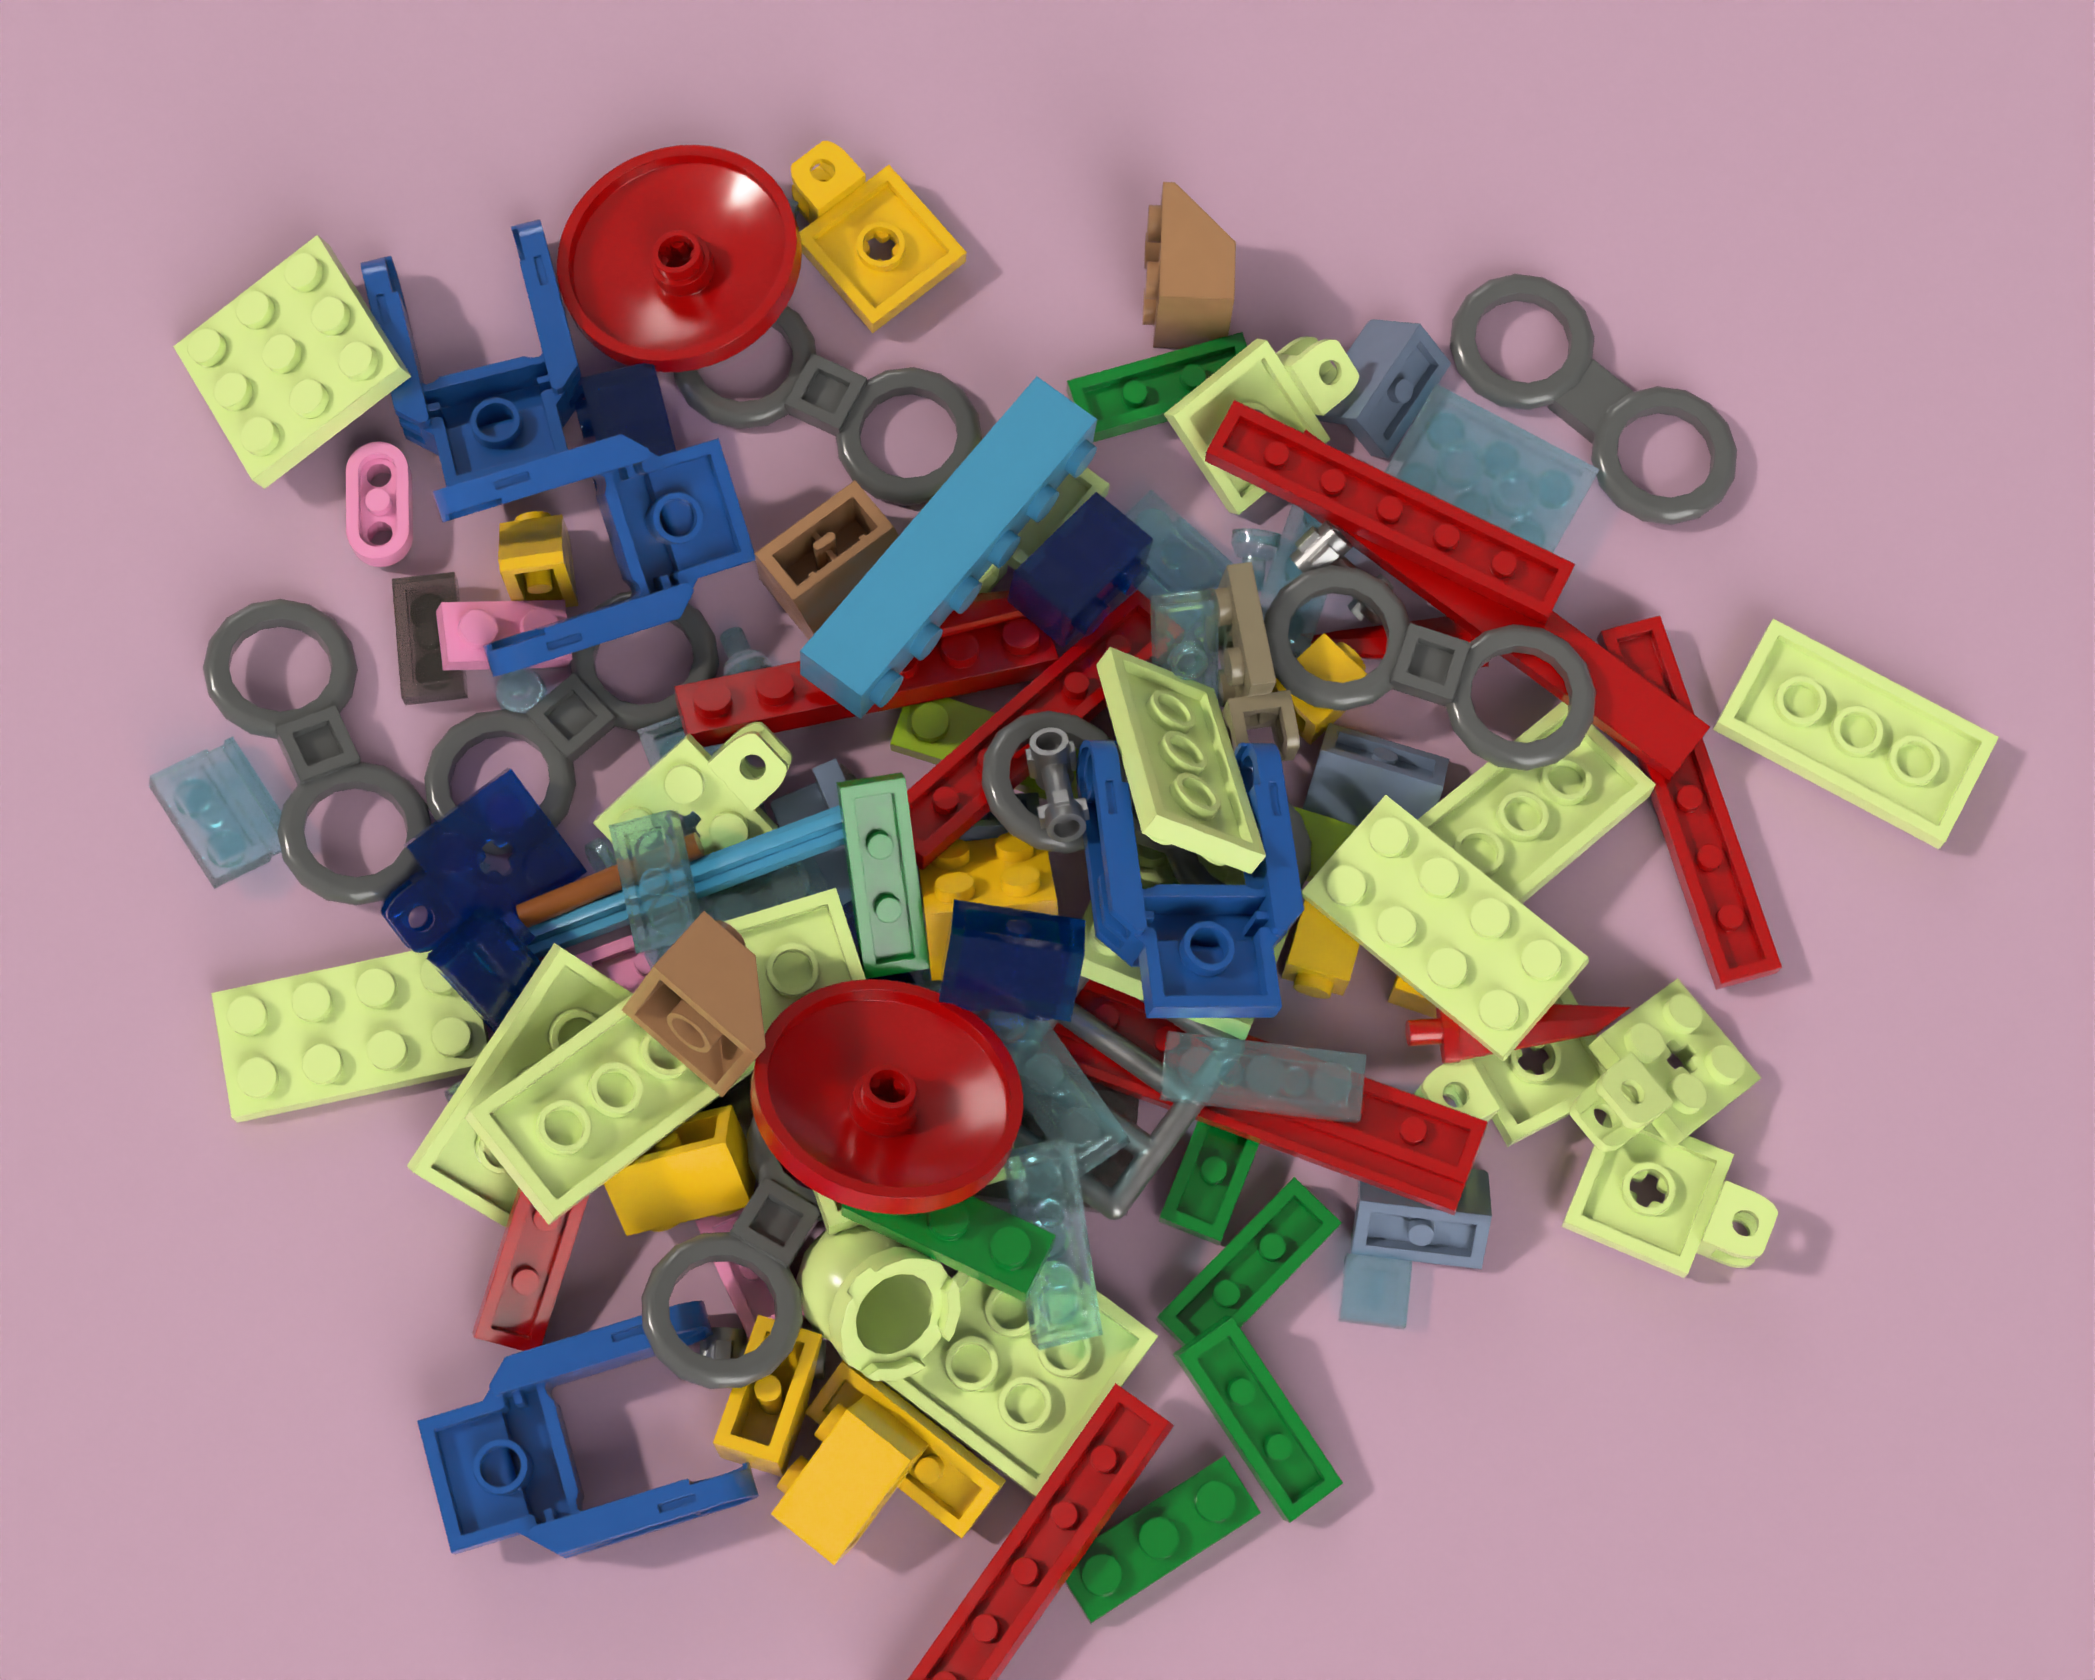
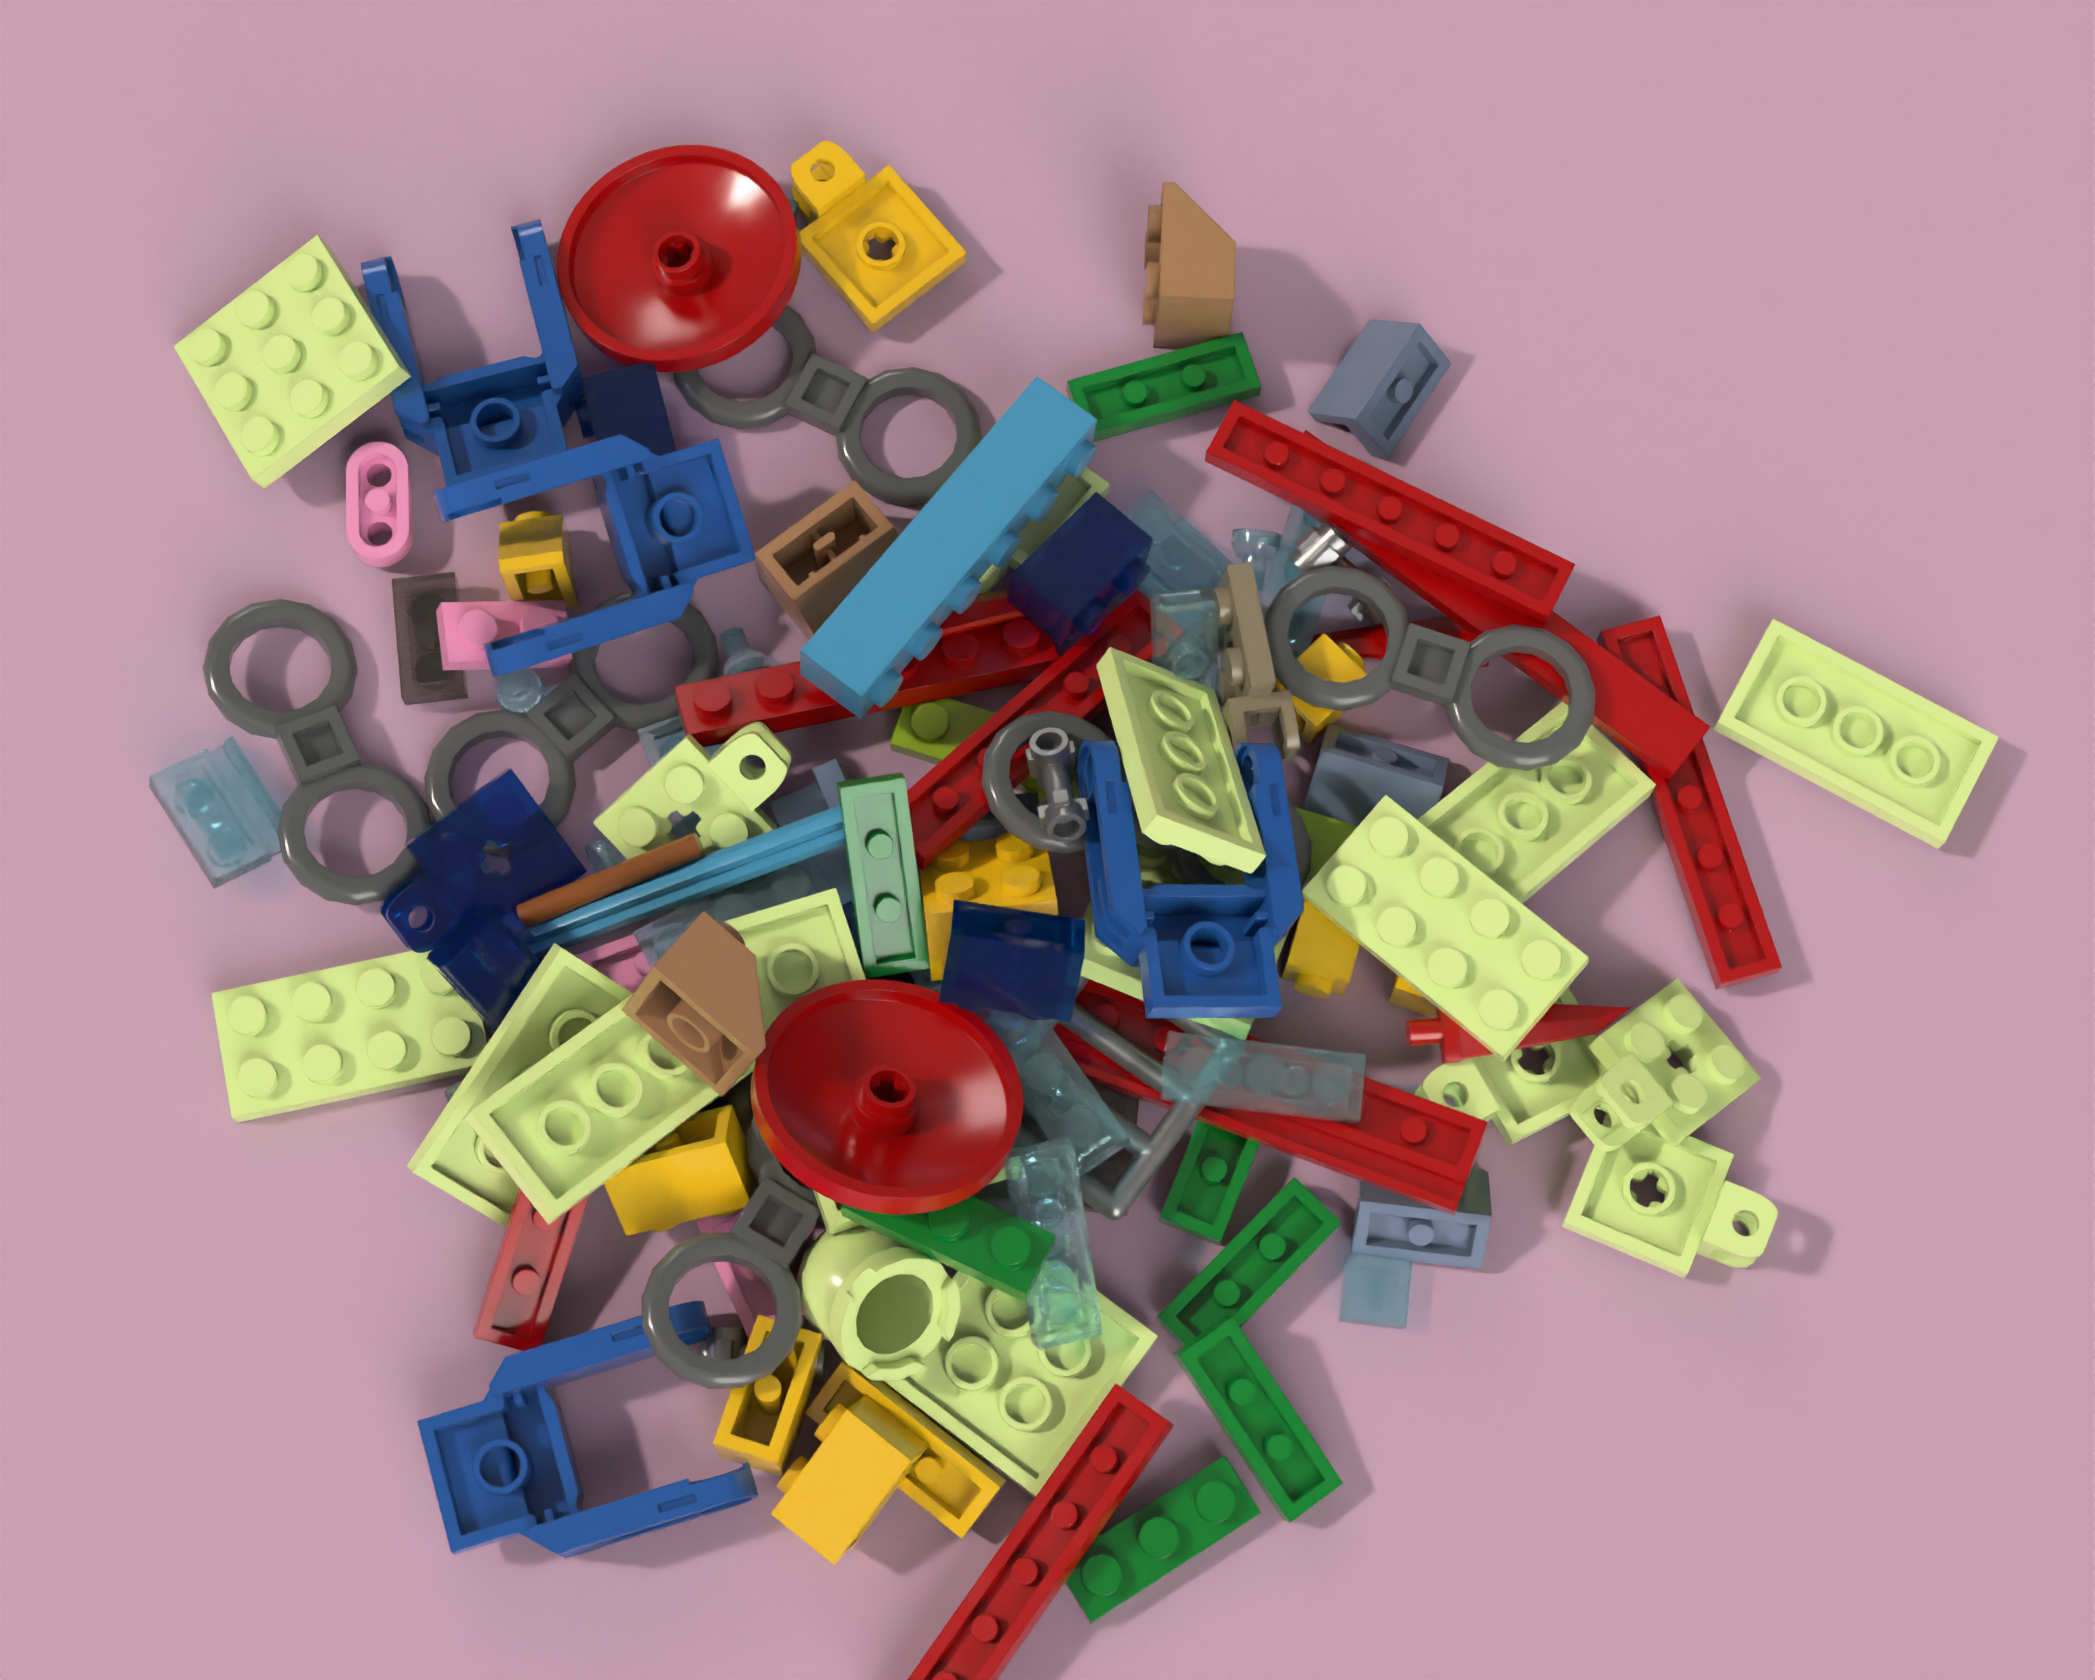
clear light blue plate [609,810,700,954] -> none
yellowish green plate [1164,336,1359,515] -> none
clear light blue plate [1385,384,1600,553] -> none
dark grey bar [1450,274,1737,525] -> none

